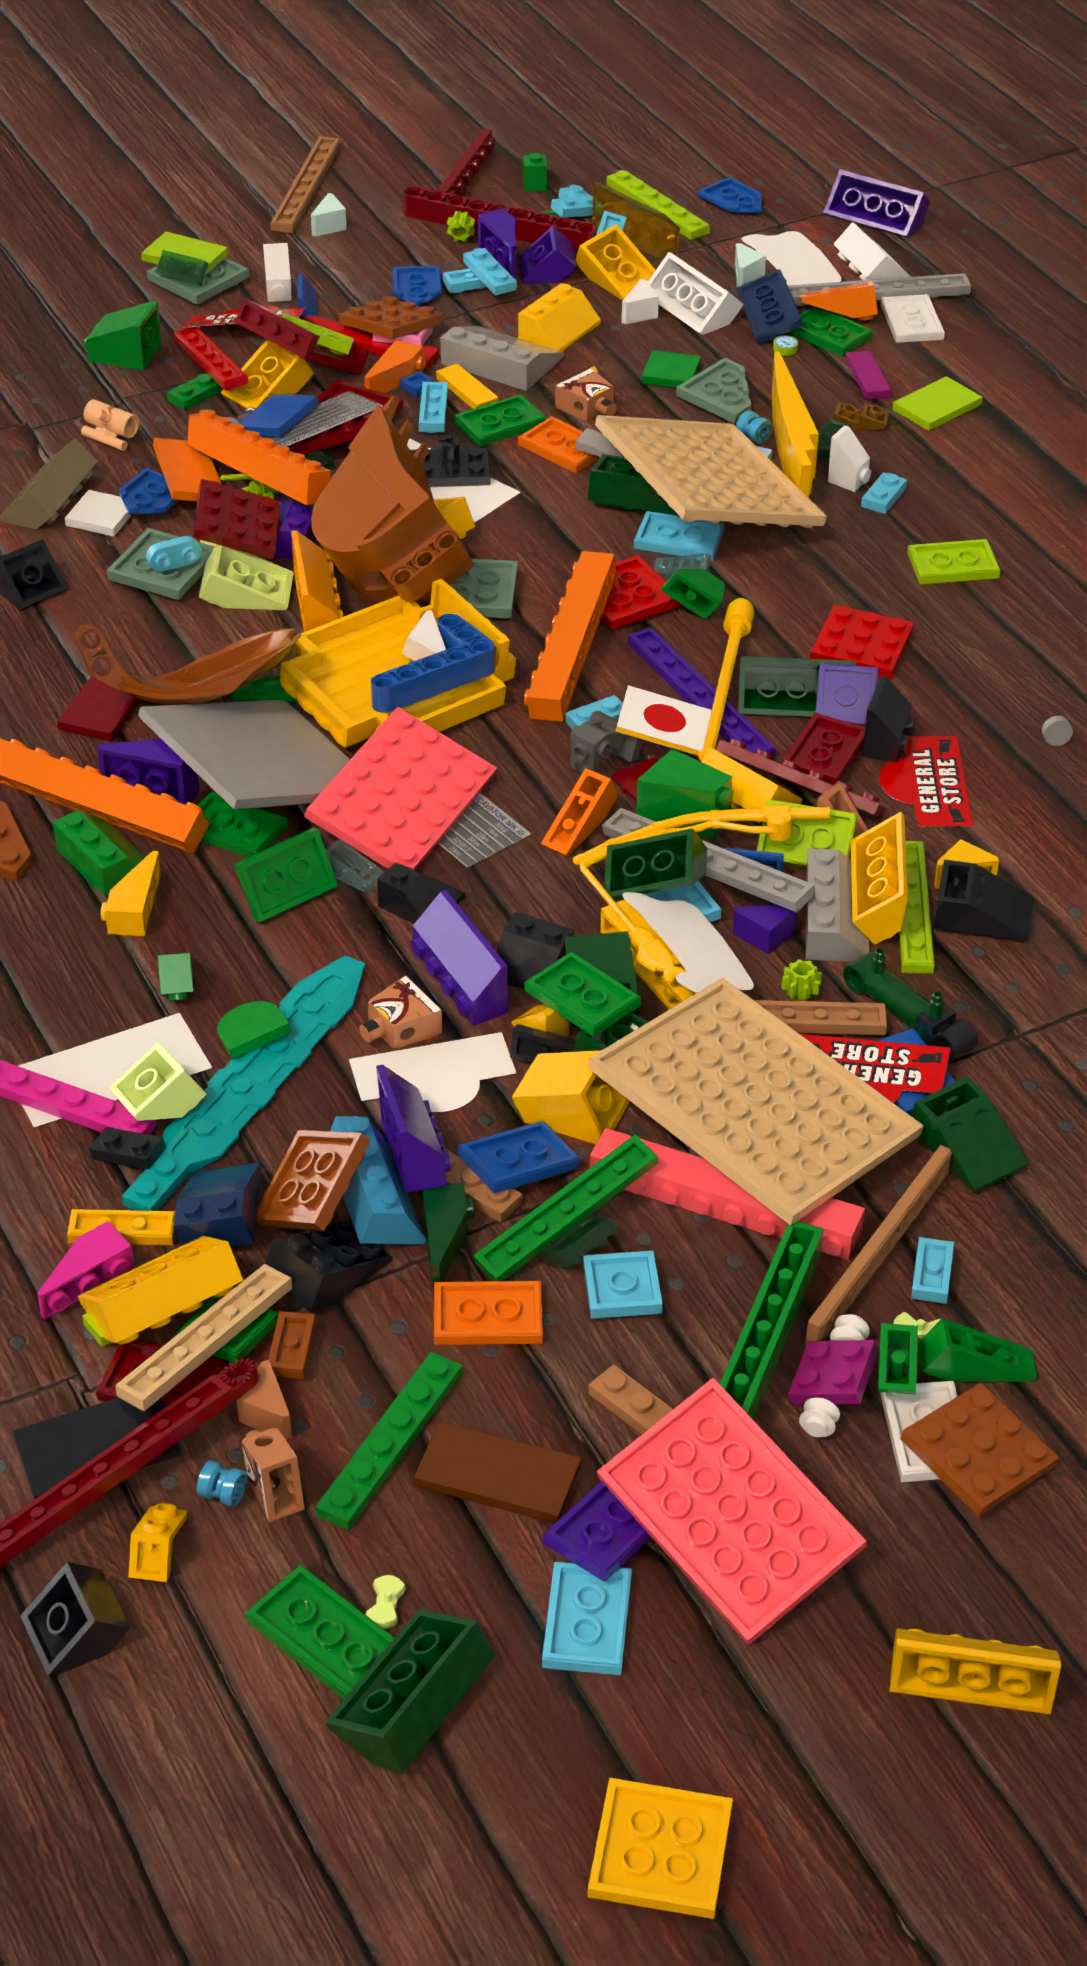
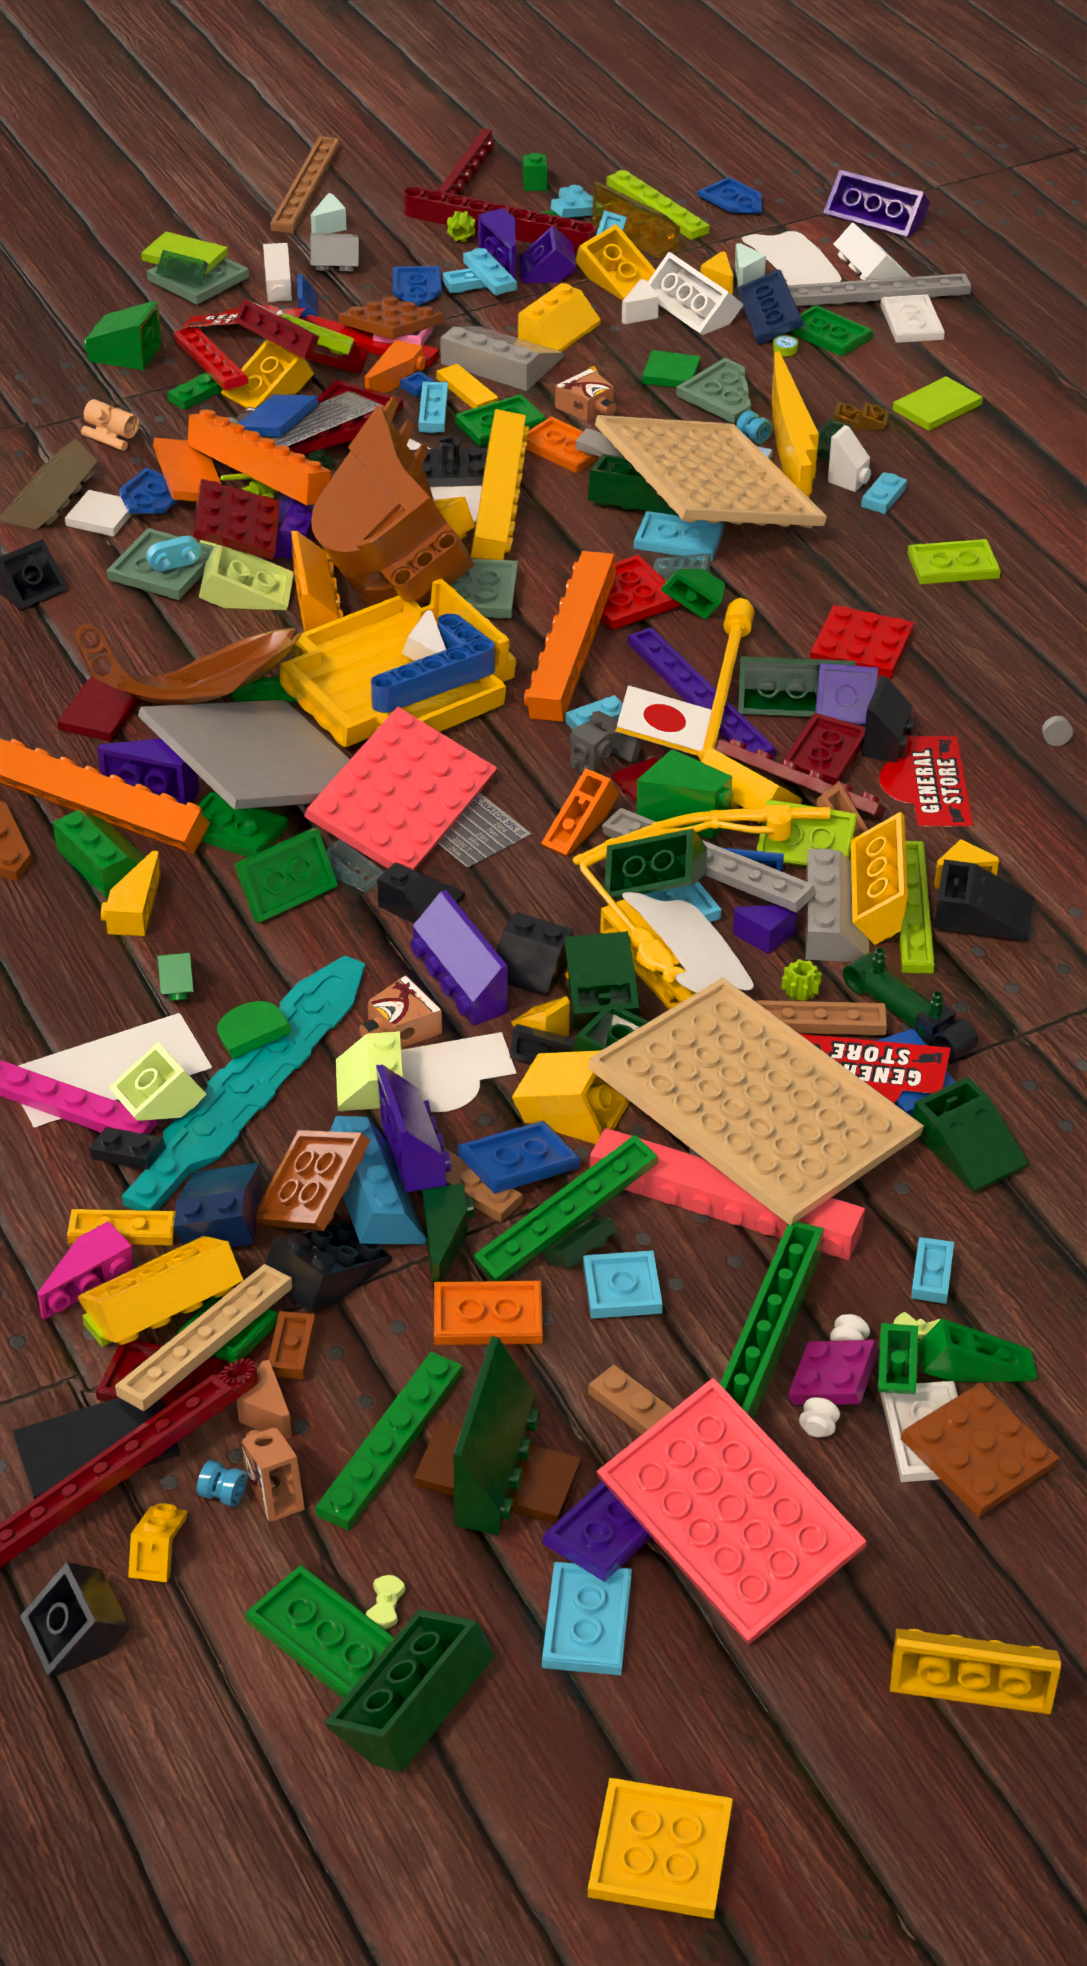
green tile [524,952,641,1037] -> none
orange slope [800,281,878,321] -> none
medium nougat tile [805,1145,952,1345] -> none
magenta tile [846,351,891,400] -> none
none -> light grey slope [310,233,359,271]
none -> yellowish green slope [336,1031,403,1111]
none -> dark green slope [453,1336,541,1535]
none -> yellow brick [471,409,529,560]
none -> yellow slope [701,252,733,294]

